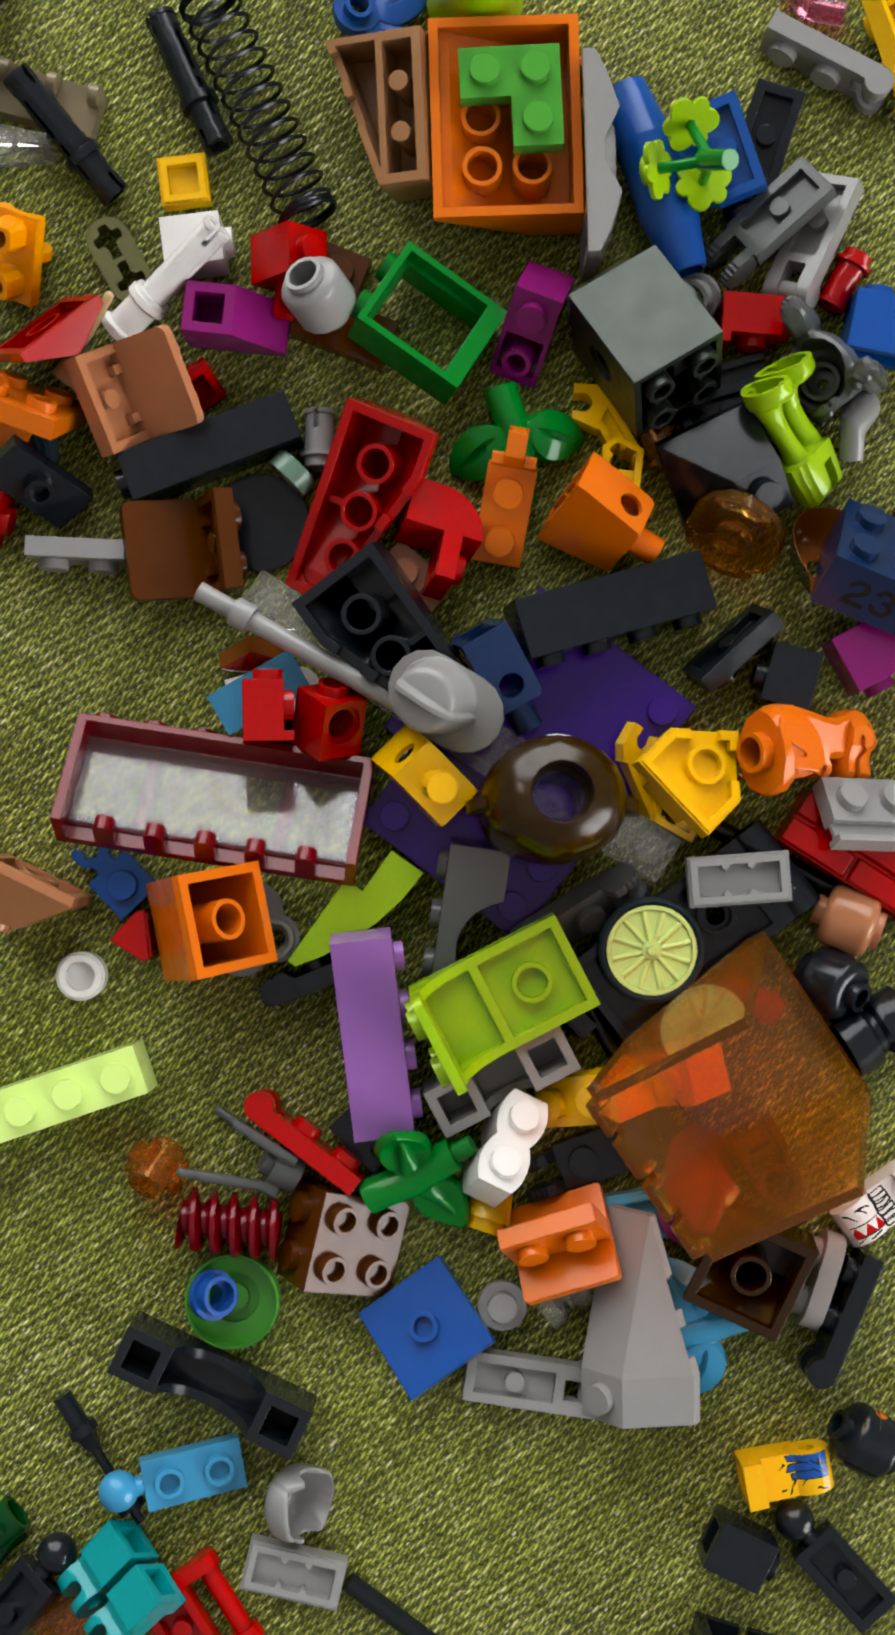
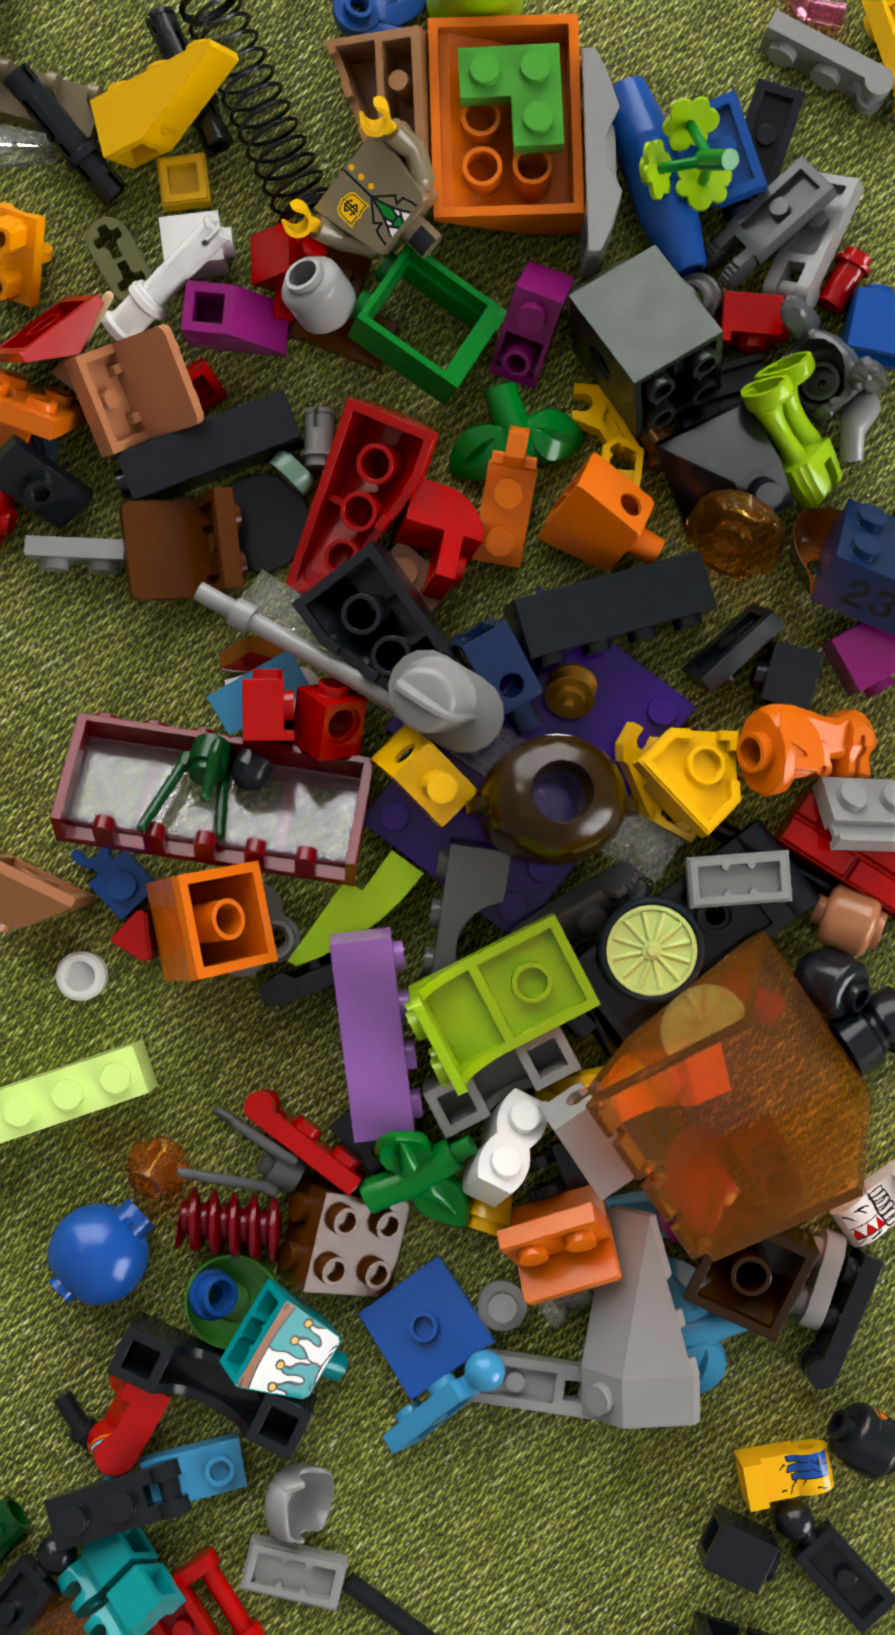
none -> black plate [44,1457,192,1552]
none -> blue brick [47,1199,155,1306]
none -> red leg [87,1375,171,1476]
none -> yellow slope [90,38,239,169]
none -> dark green plant [136,733,232,840]
none -> torso [219,1278,348,1399]
none -> black hinge [231,748,275,791]
none -> dark tan torso [281,96,443,259]
none -> dark azure plate [382,1350,505,1454]
none -> light grey hinge [537,1083,647,1201]
none -> pearl gold wheel [545,664,597,719]

